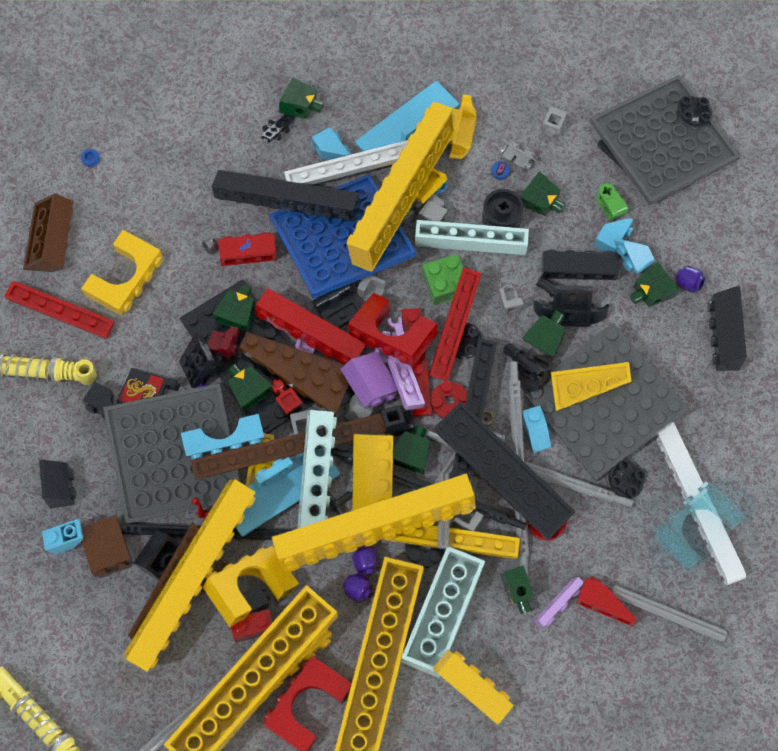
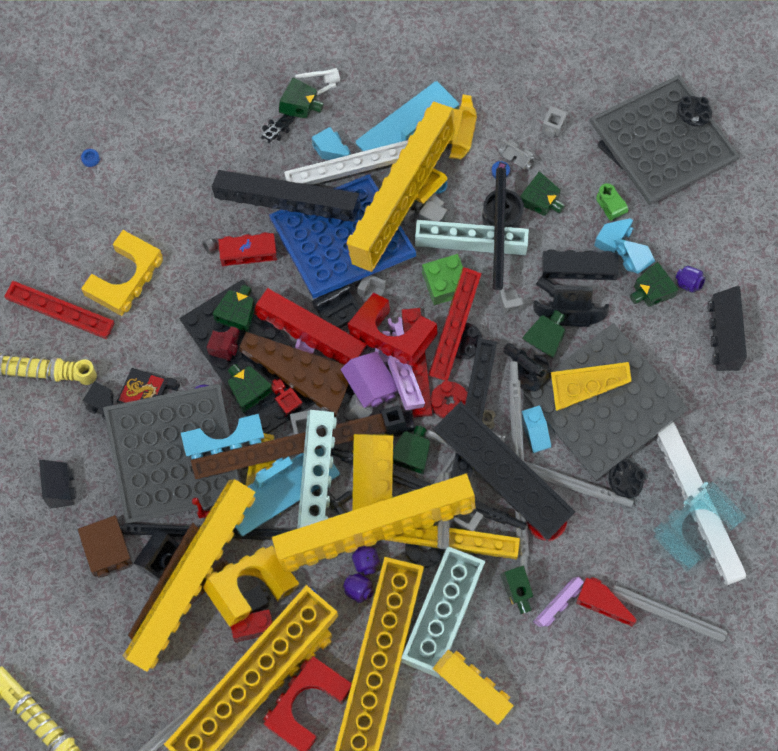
reddish brown slope [23,193,73,272] -> none
medium azure slope [42,519,83,554] -> none
black plate [179,334,223,388] -> none
none -> white plant [295,68,340,95]
none -> black axle [493,167,506,290]

